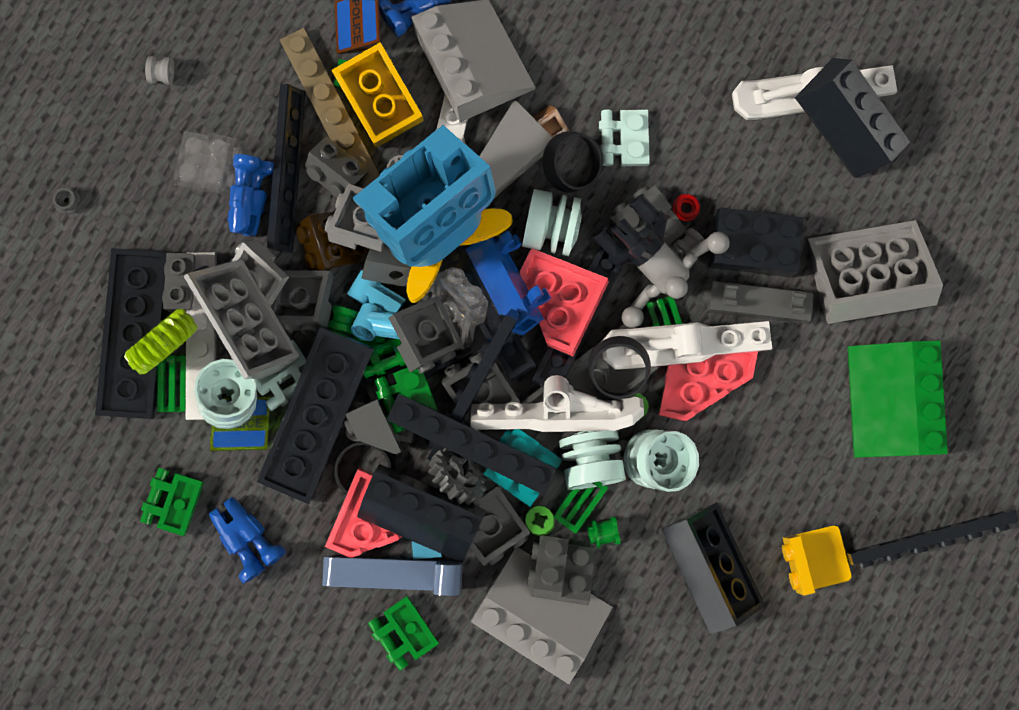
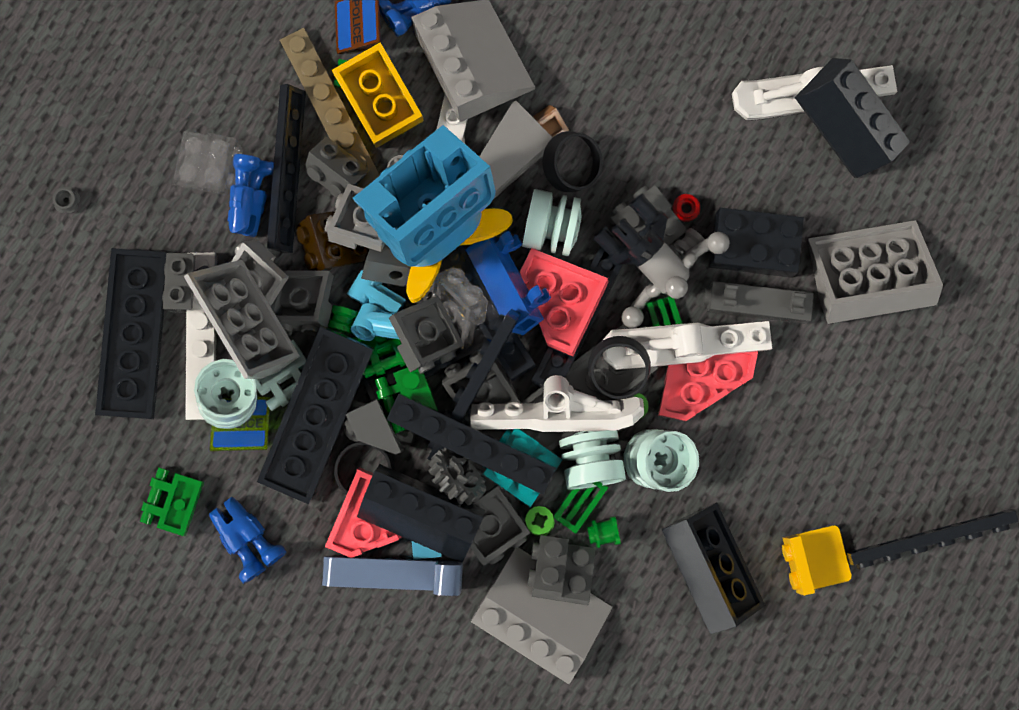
lime gear [124,309,198,374] -> none
light grey wheel [145,56,174,85] -> none
green tile [157,356,186,412] -> none
green plate [367,595,440,671] -> none
light aqua plate [599,110,649,166] -> none
green slope [847,341,948,458] -> none

